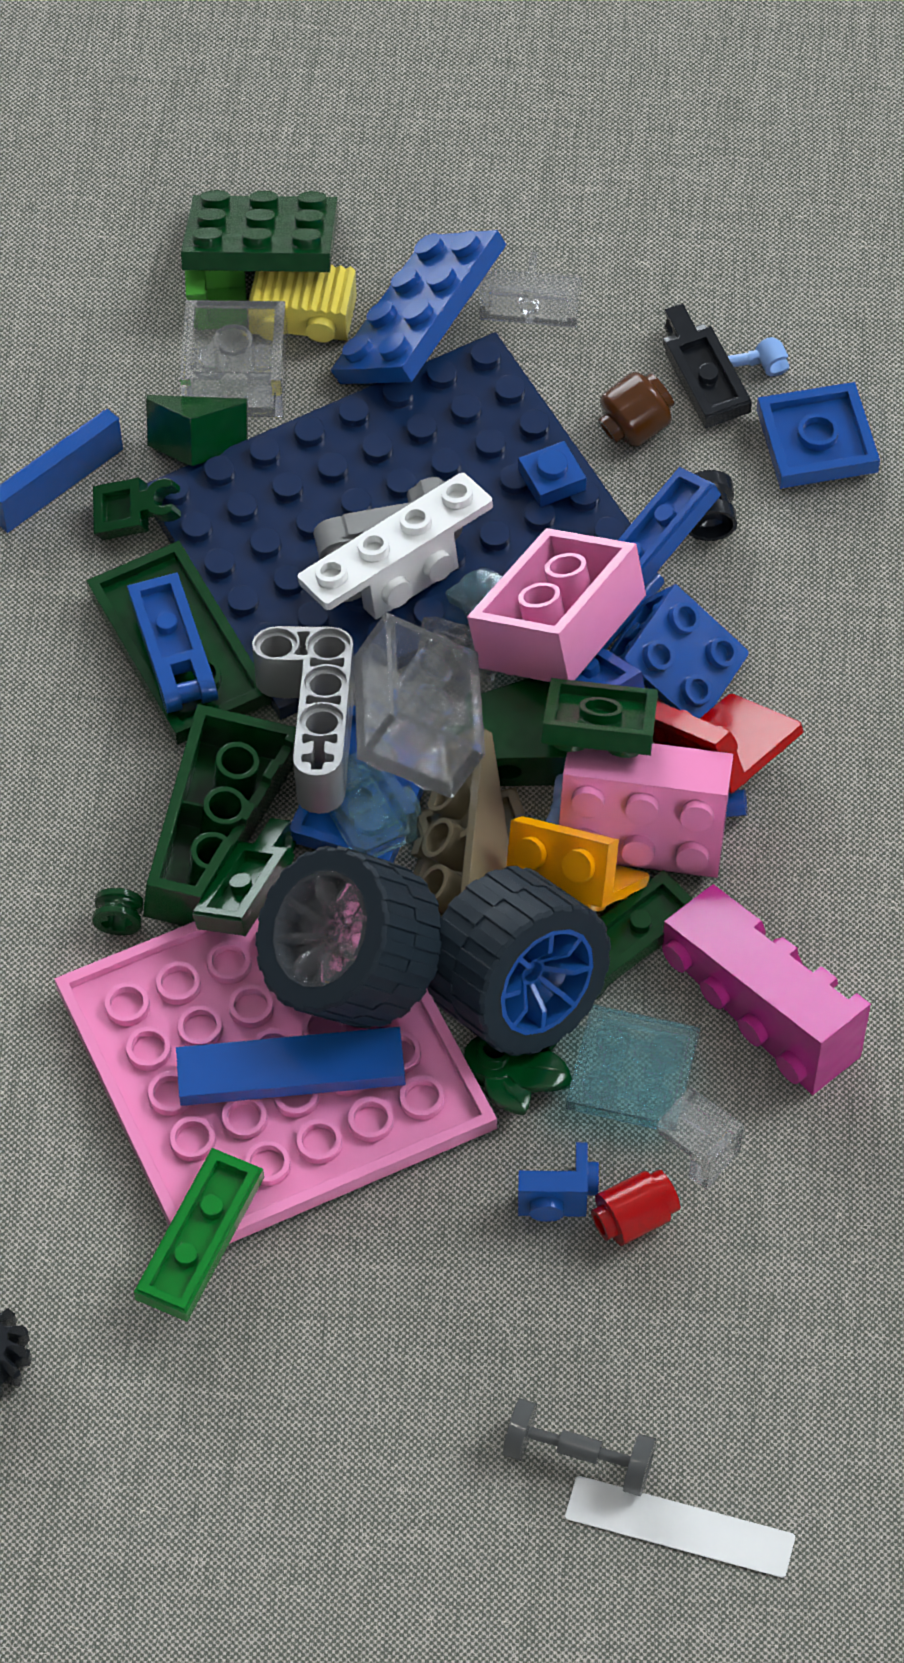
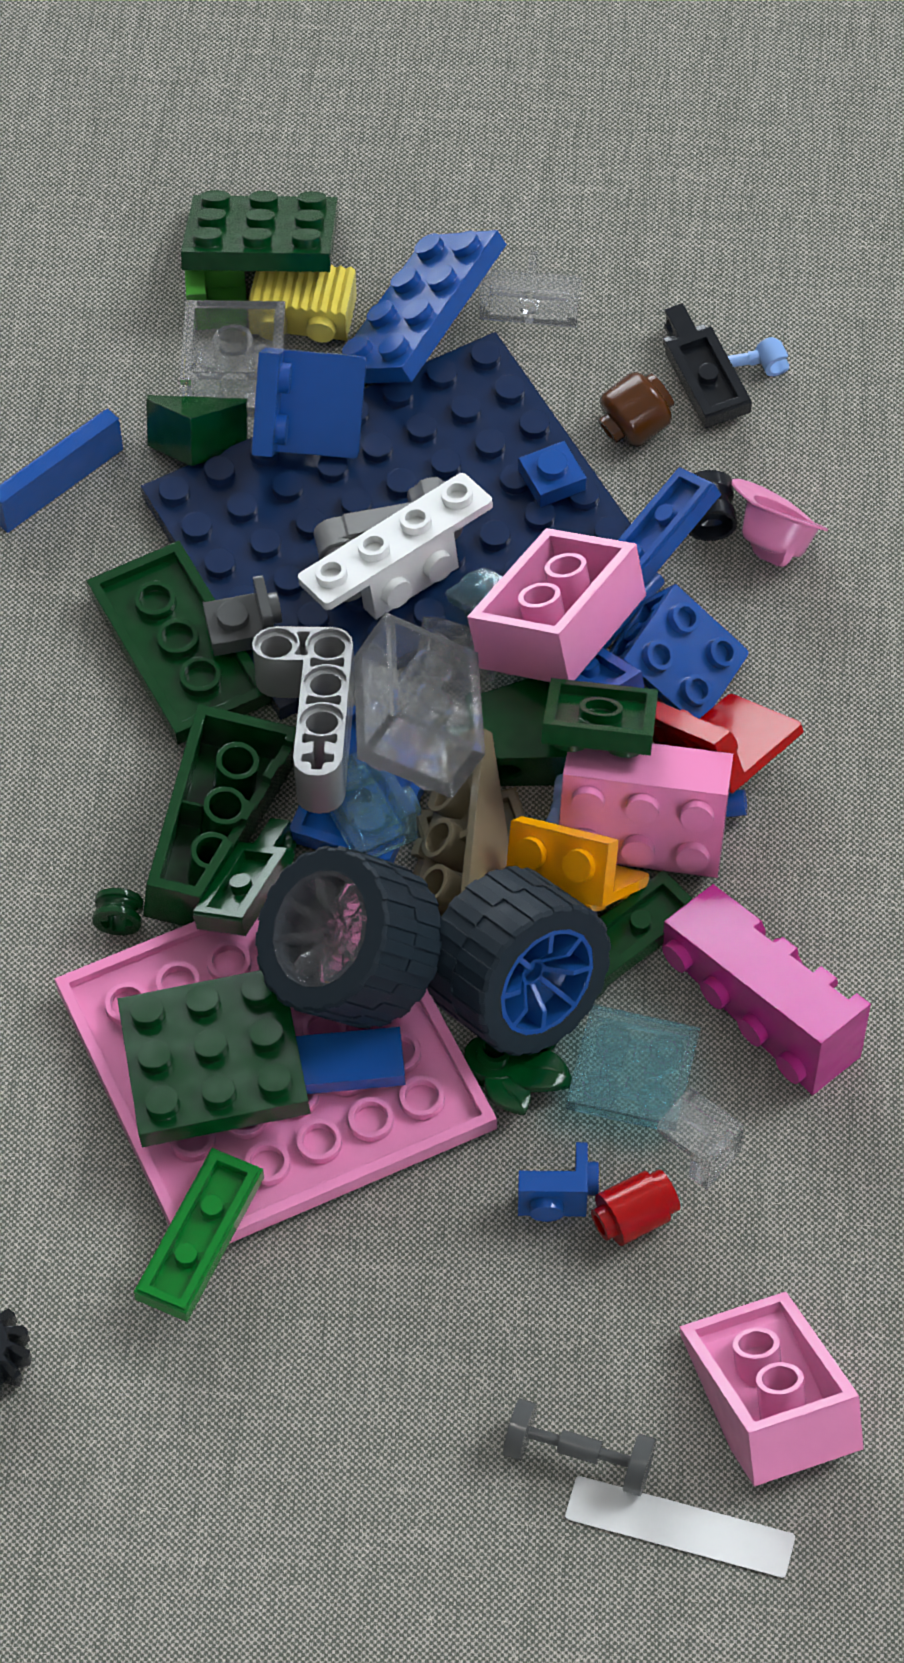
dark green plate [93,477,181,540] -> none
blue plate [127,572,218,714] -> none
blue plate [756,382,880,489] -> none
none -> dark green plate [117,970,311,1148]
none -> dark grey bracket [203,575,282,656]
none -> blue bracket [252,348,366,459]
none -> bright pink slope [679,1292,863,1487]
none -> bright pink piece [731,479,828,567]

